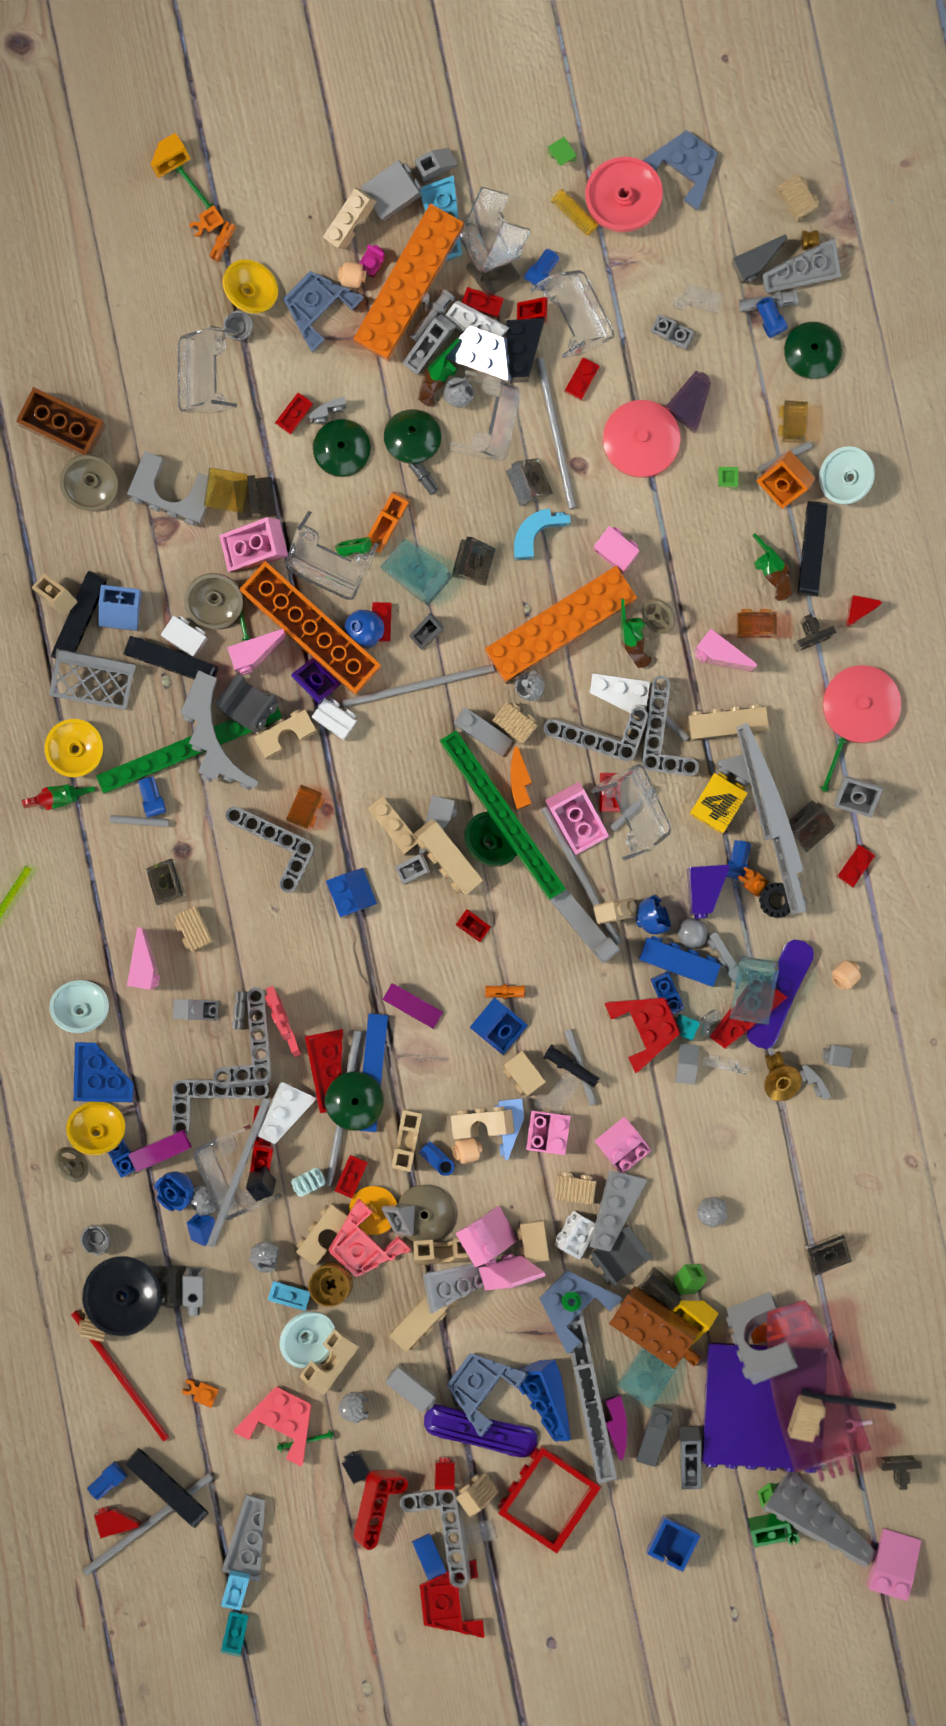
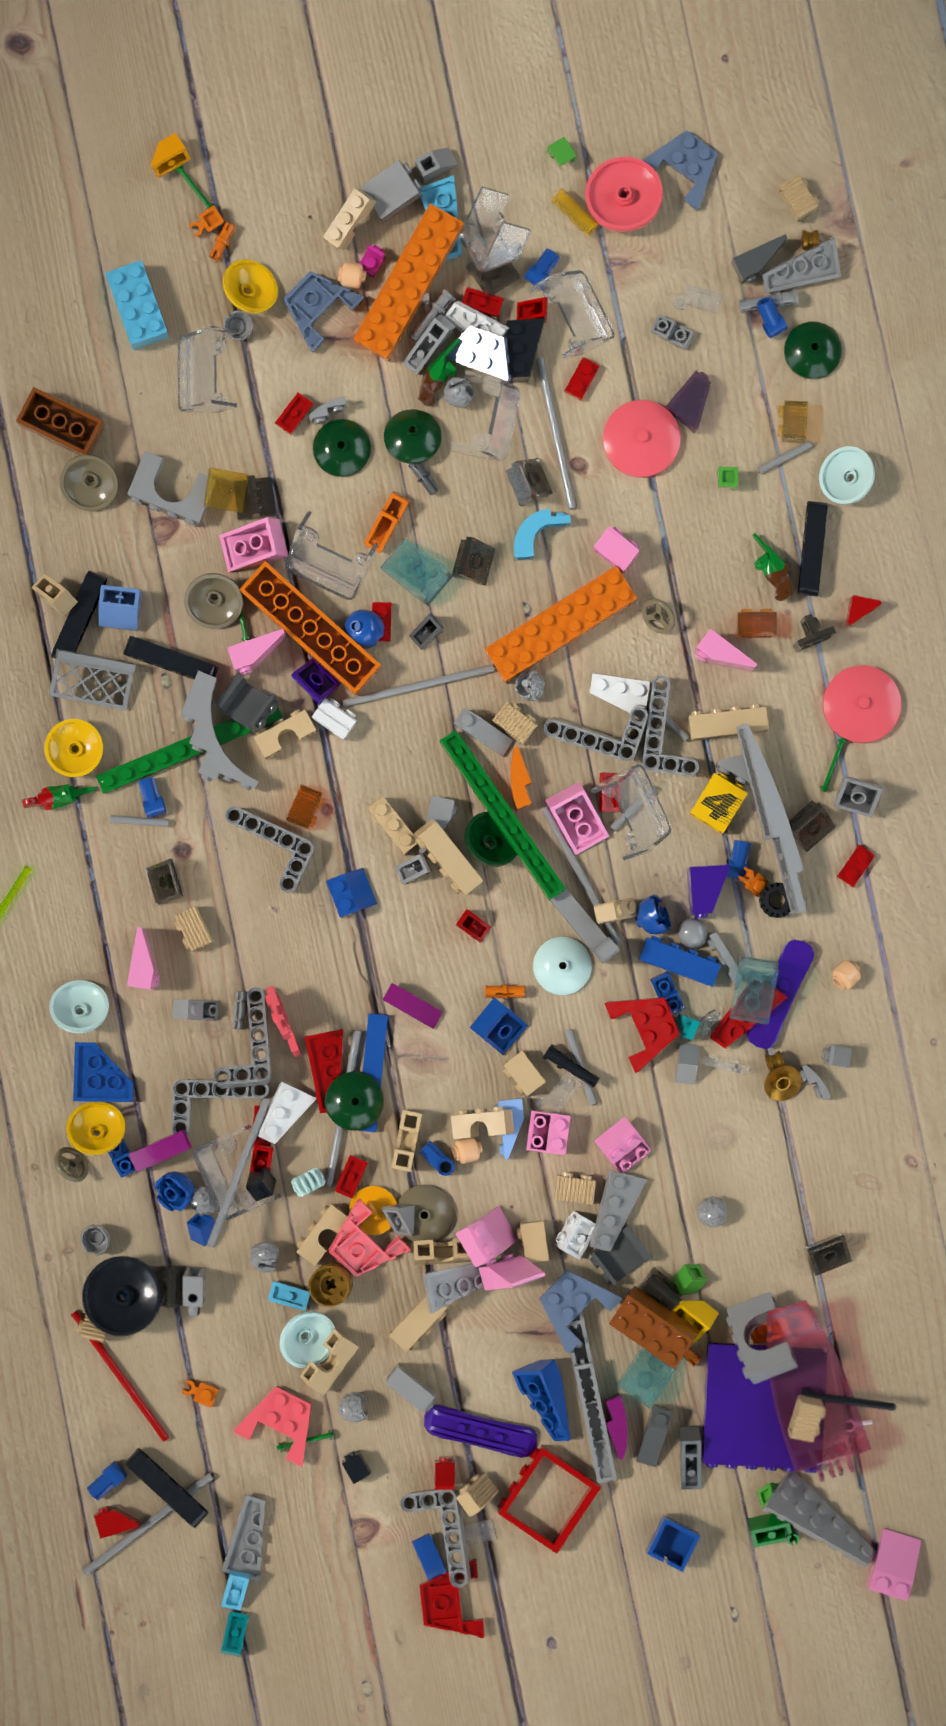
white brick [161,616,207,658] -> none
green plate [335,537,373,557] -> none
red beam [353,1470,408,1550] -> none
sand blue wing [447,1353,528,1437] -> none
green plate [561,1291,581,1312] -> none
green animal [620,598,651,668] -> none
orange slope [756,450,815,509] -> none
clear smoke bracket [876,1455,922,1490] -> none
none -> medium azure brick [105,260,170,350]
none -> light aqua dish [533,937,592,995]

